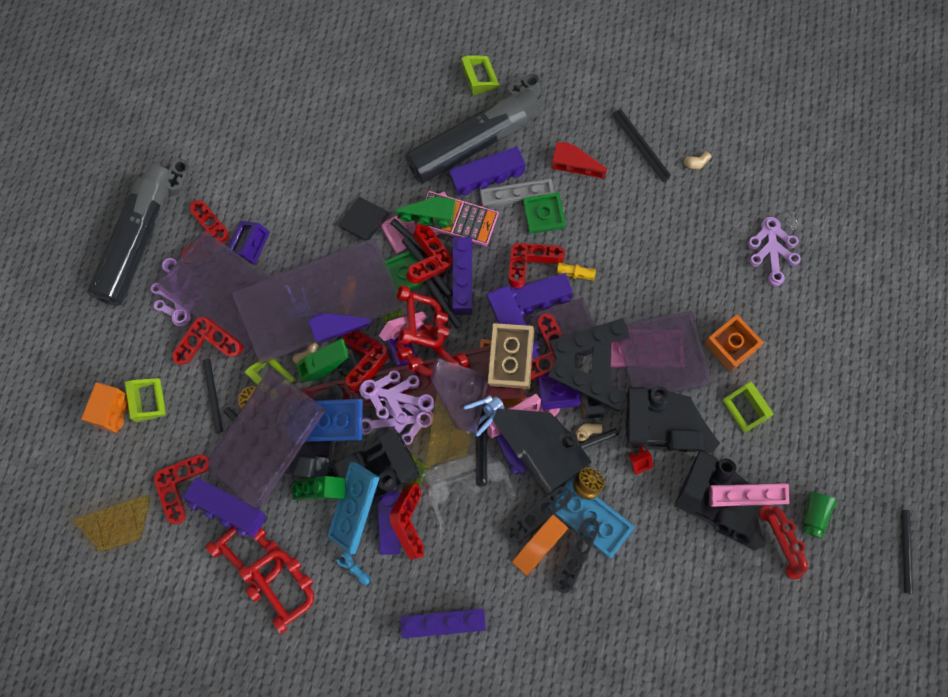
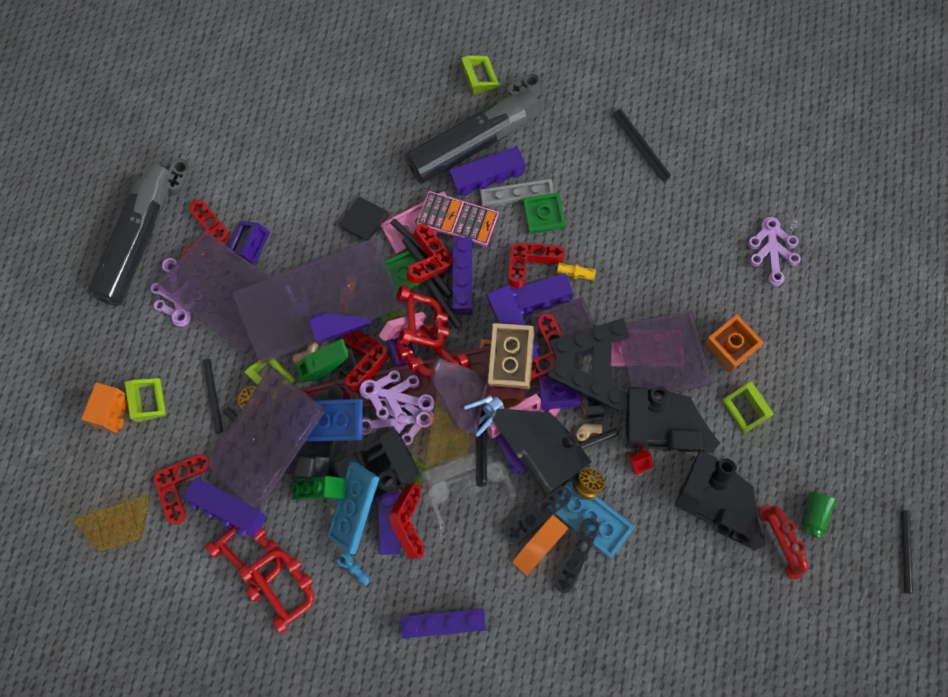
red beam [172,317,243,365] -> none
green slope [396,197,456,228] -> none
red slope [552,142,607,179] -> none
tan arm [684,151,711,169] -> none
bright pink tile [709,483,789,506] -> none

